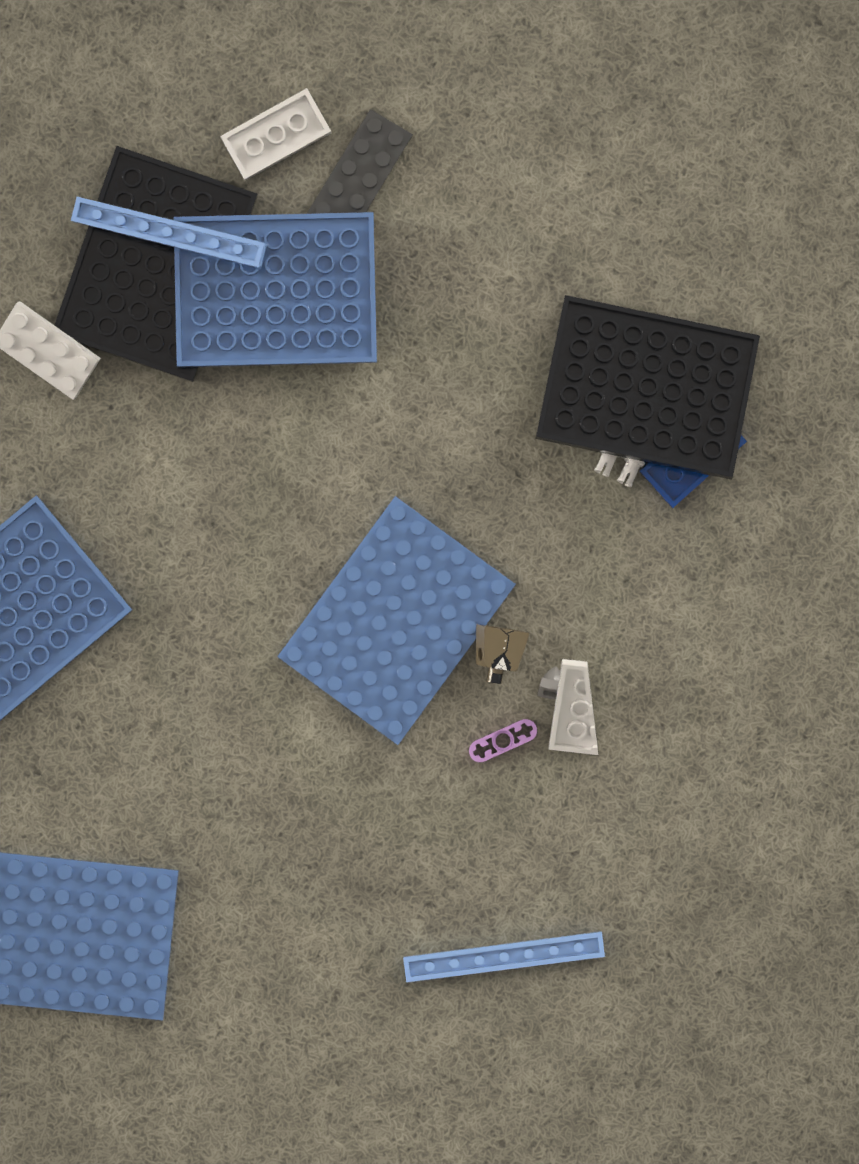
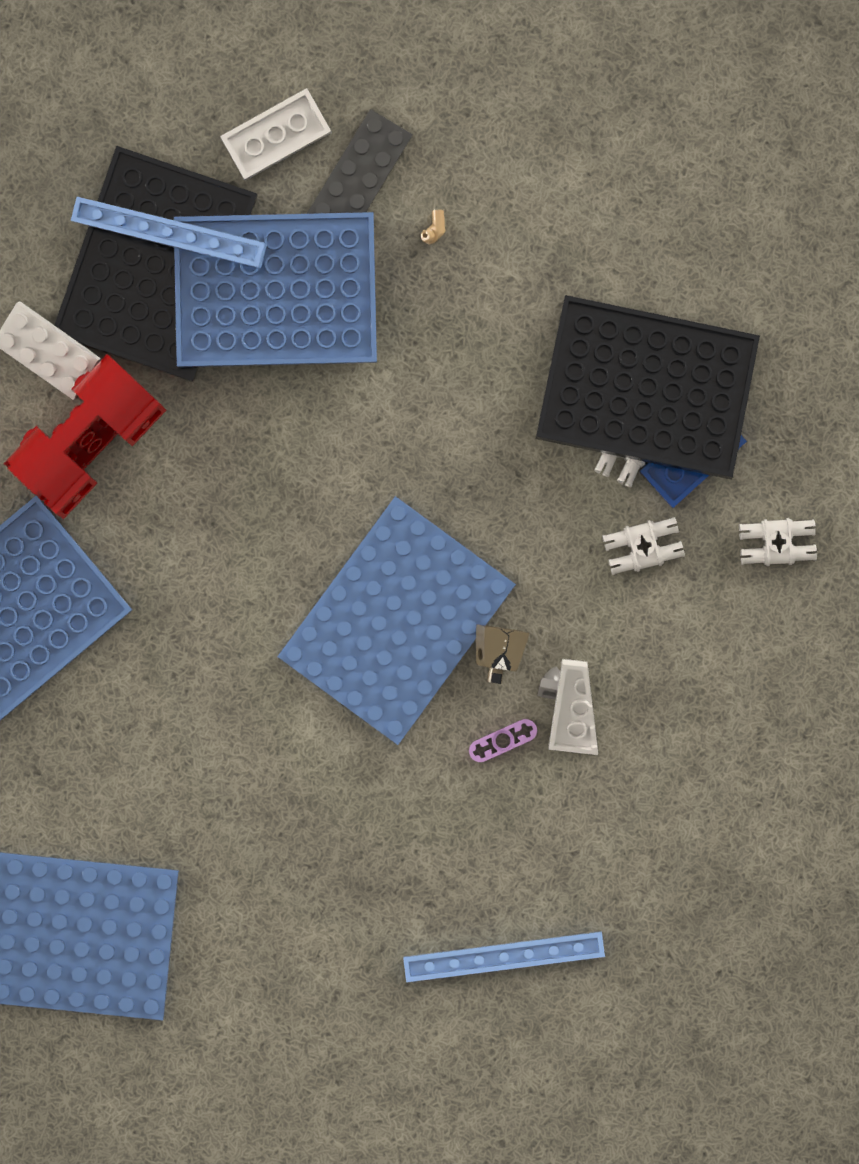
none -> red cylinder [3,354,166,520]
none -> tan arm [420,210,445,244]
none -> white pin [602,517,685,575]
none -> white pin [739,518,817,566]

